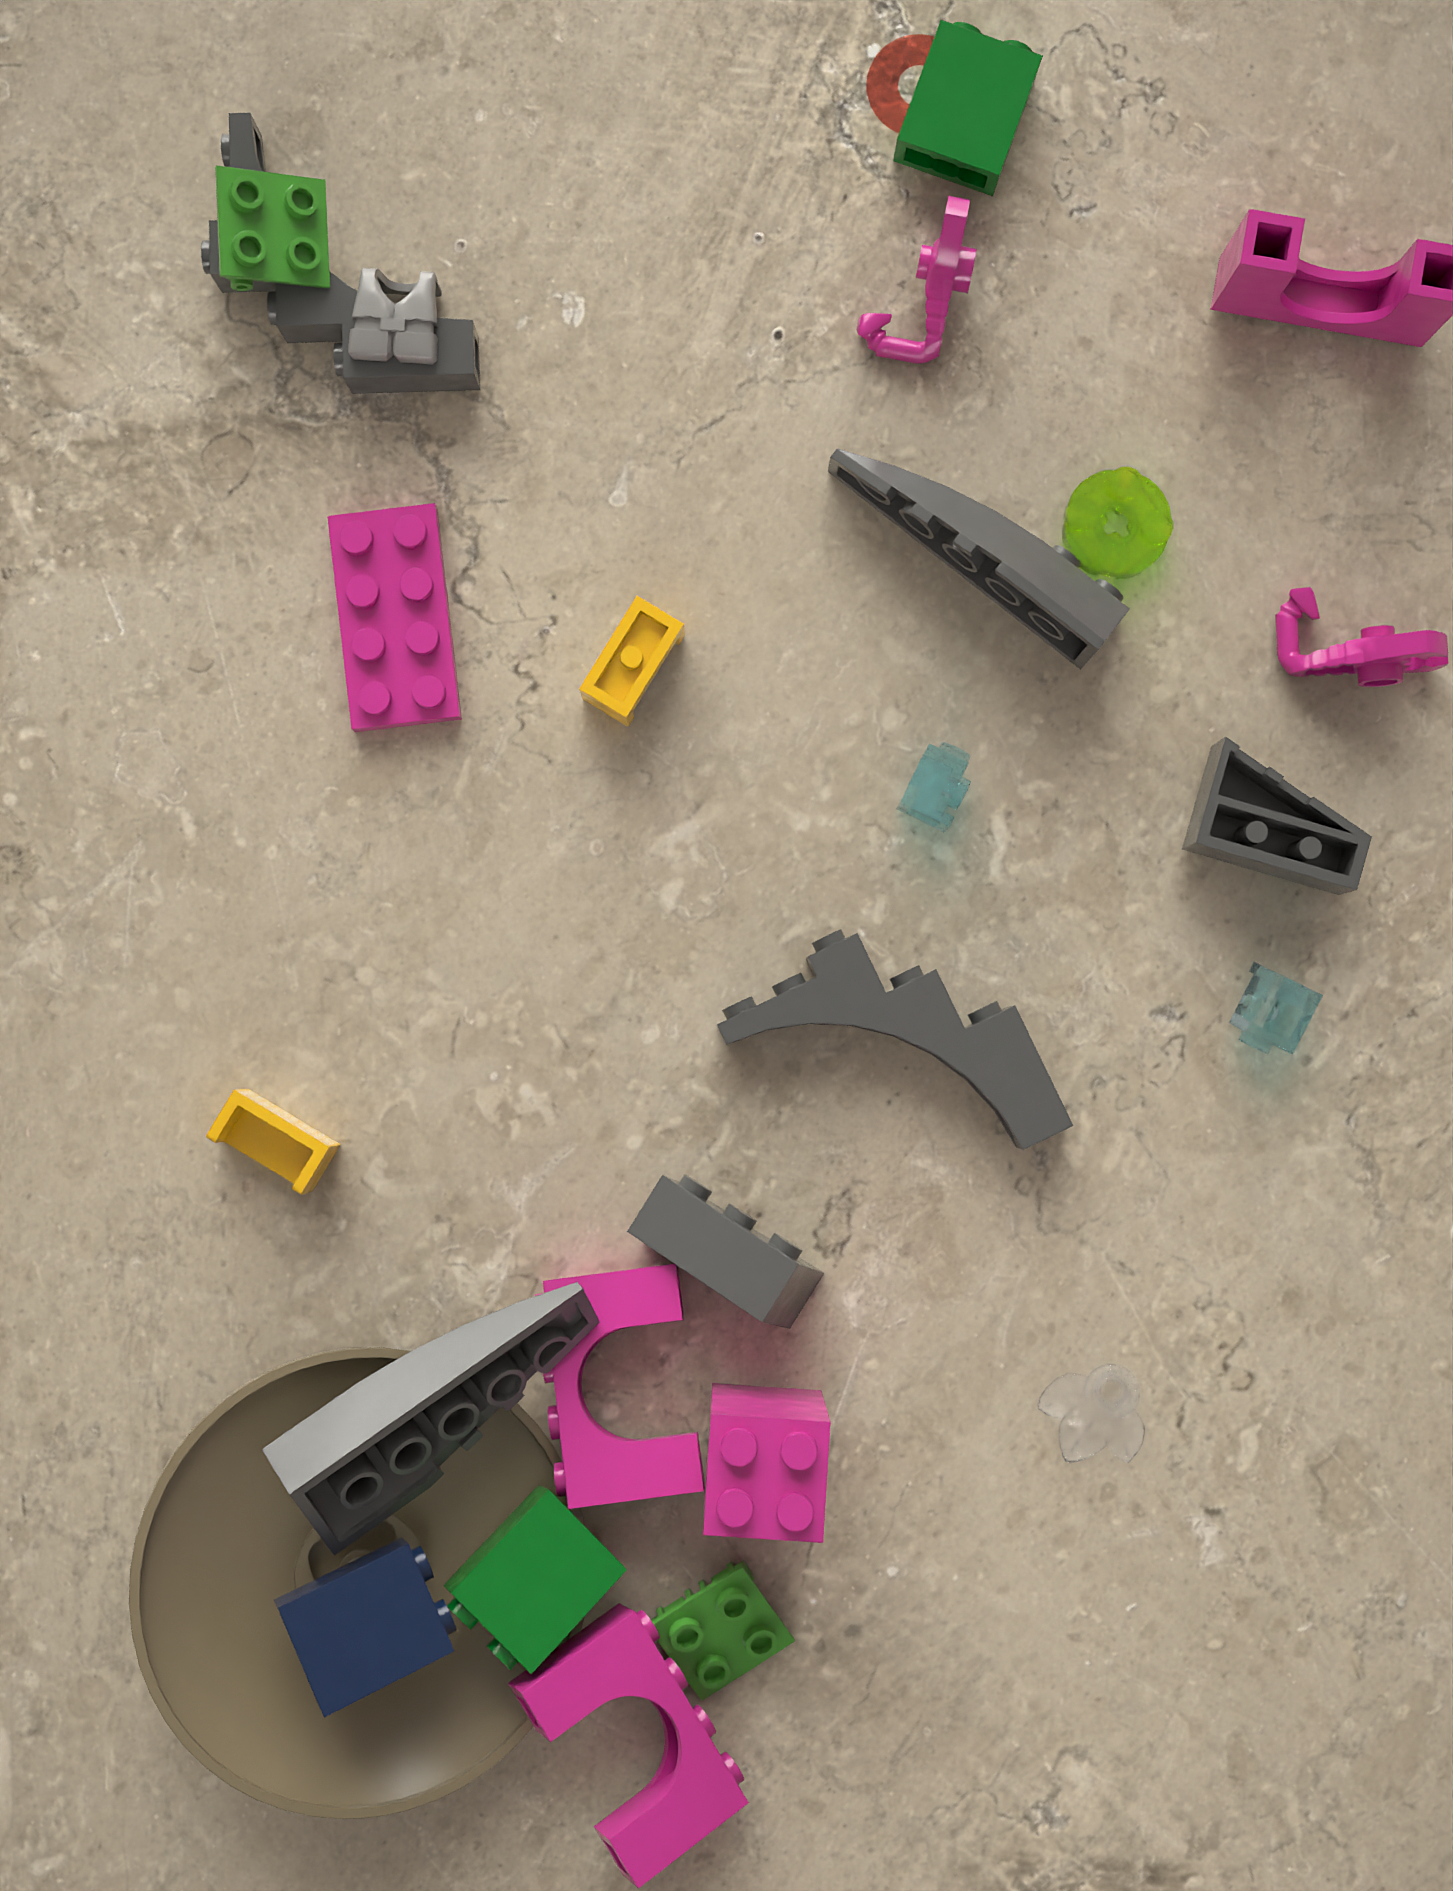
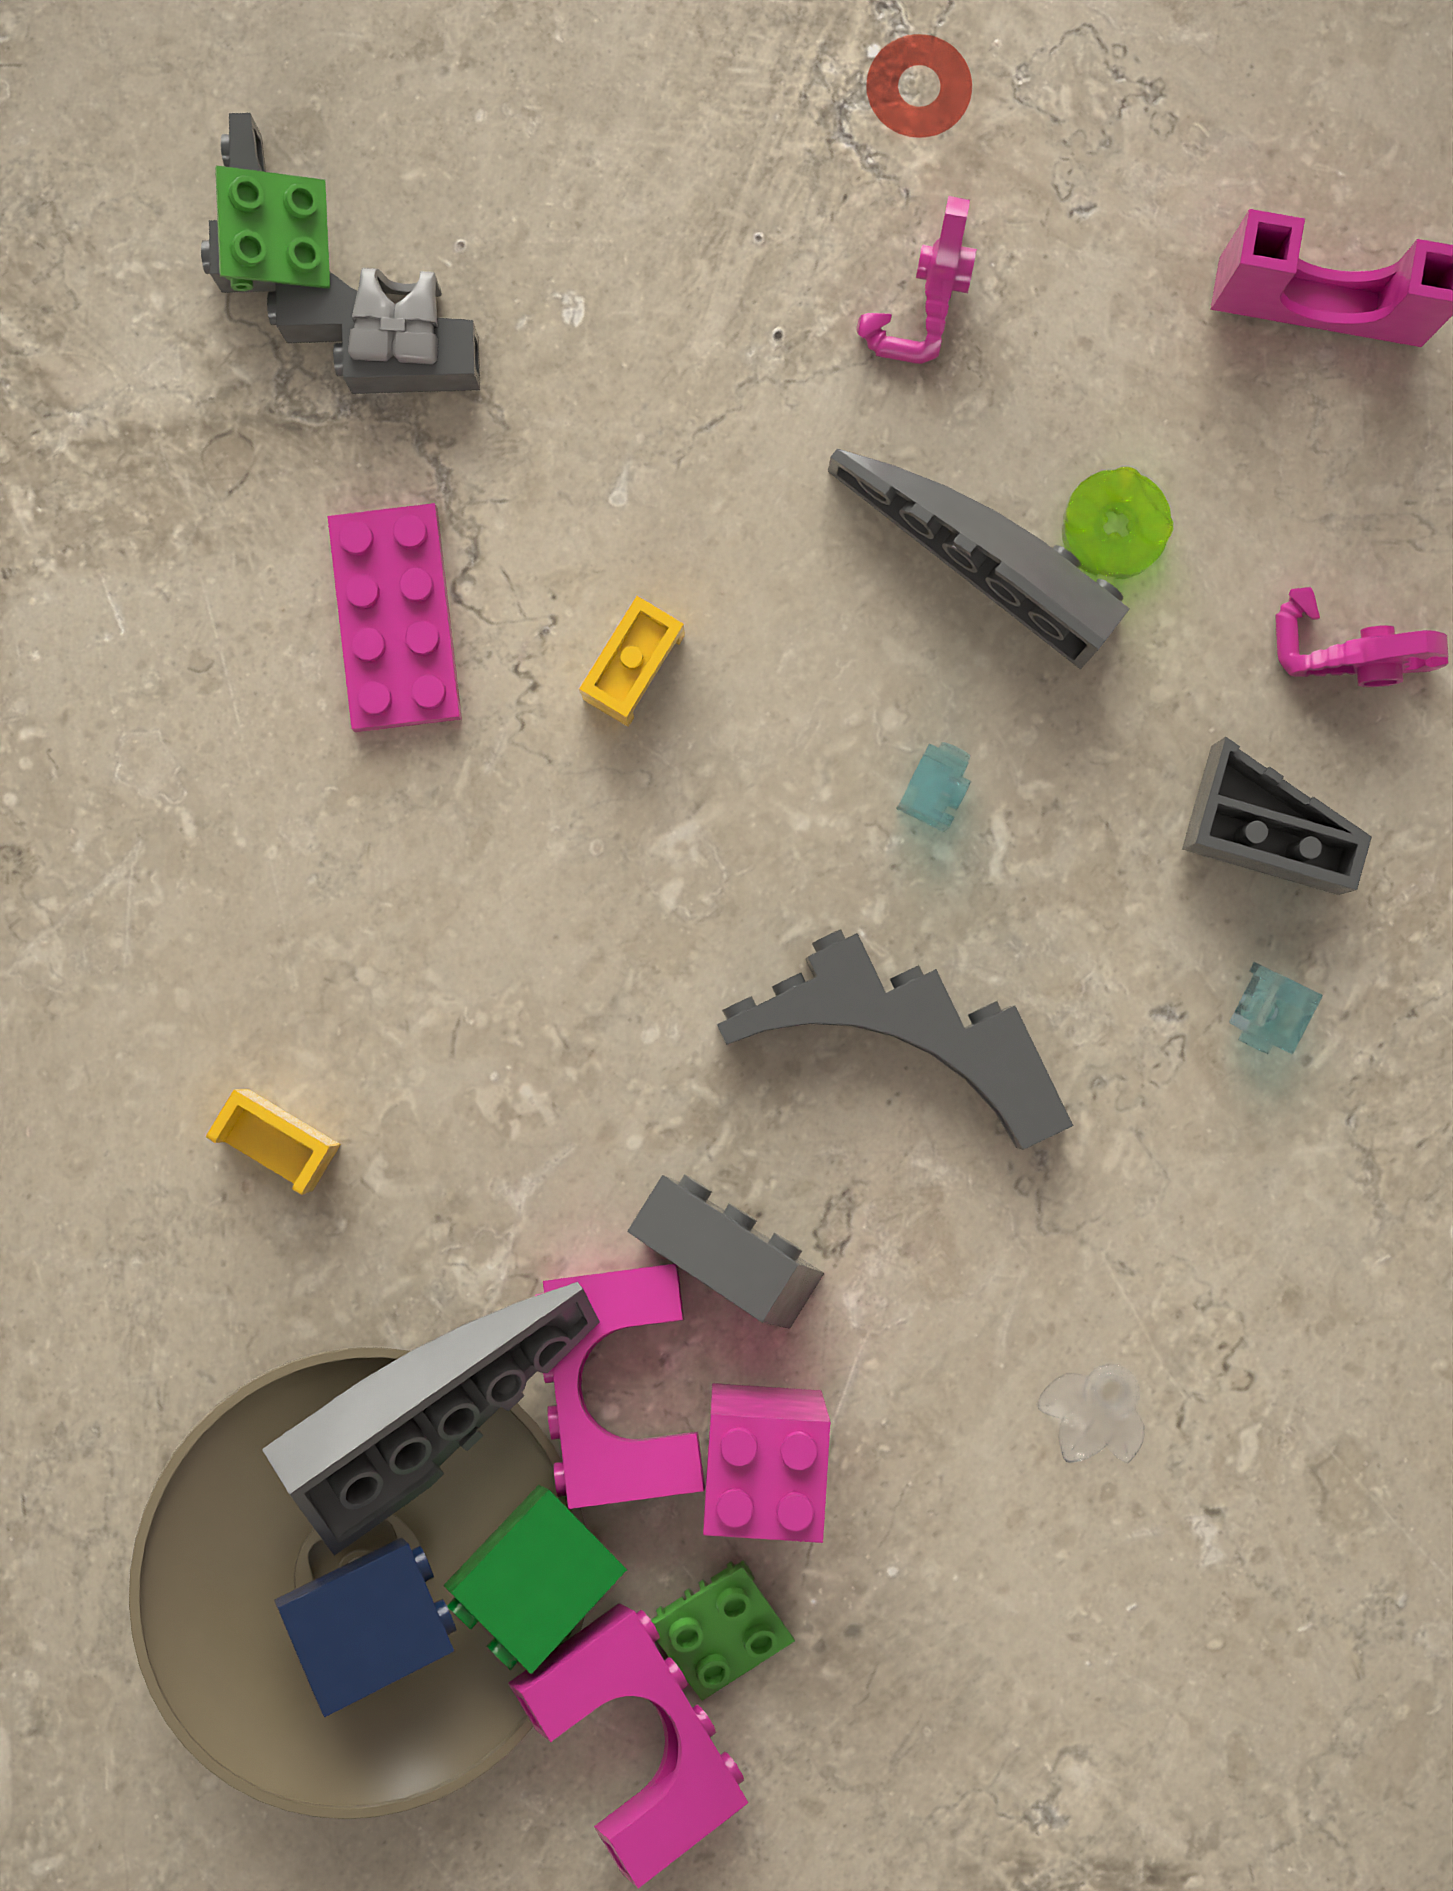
green brick [893,20,1043,197] -> none

